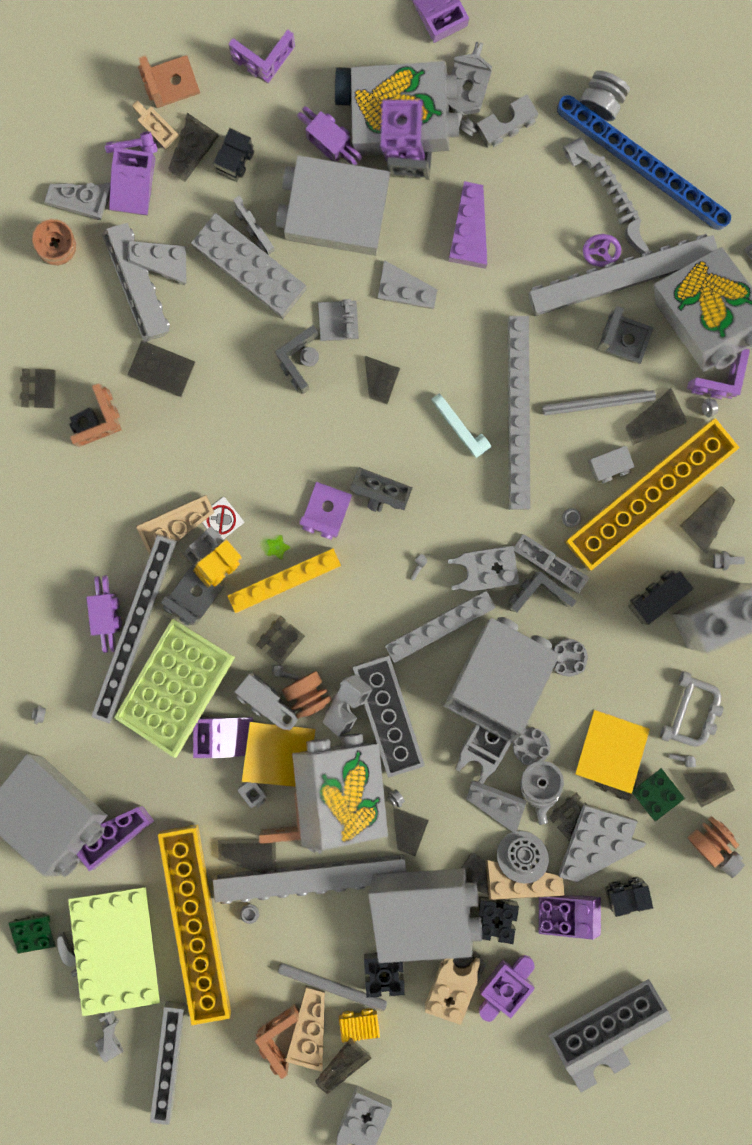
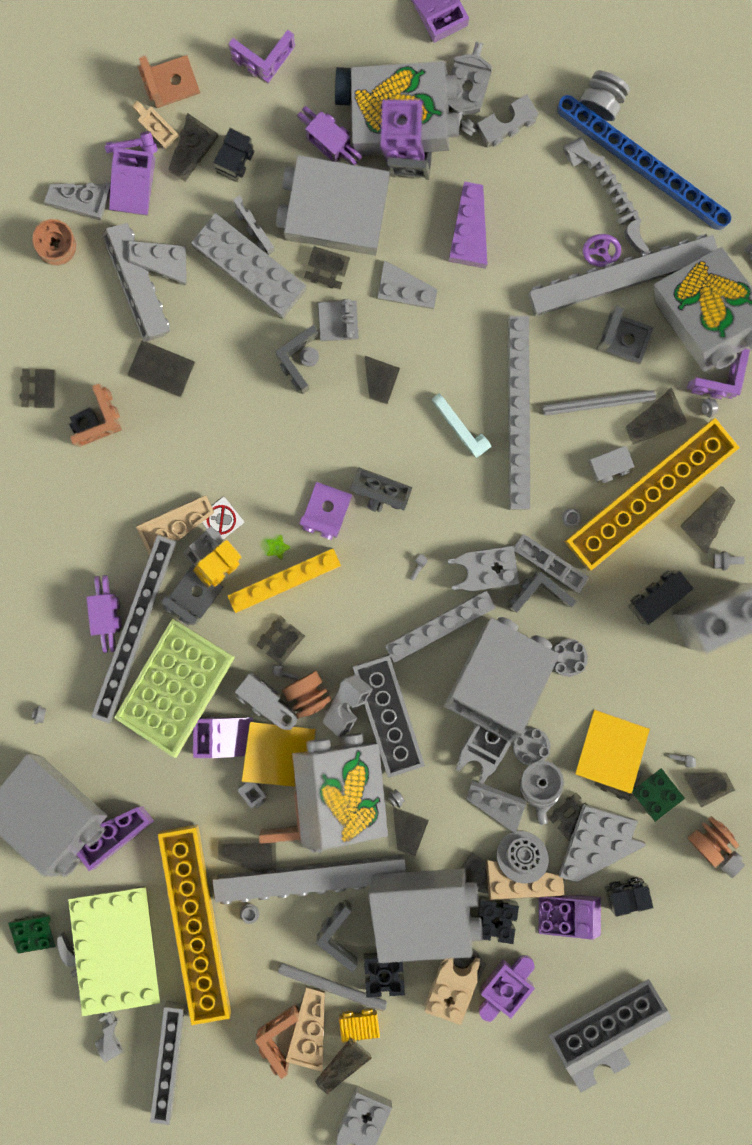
light grey bar [659,671,724,747] -> none
none -> clear smoke plate [304,246,350,290]
none -> dark grey bracket [316,899,357,973]

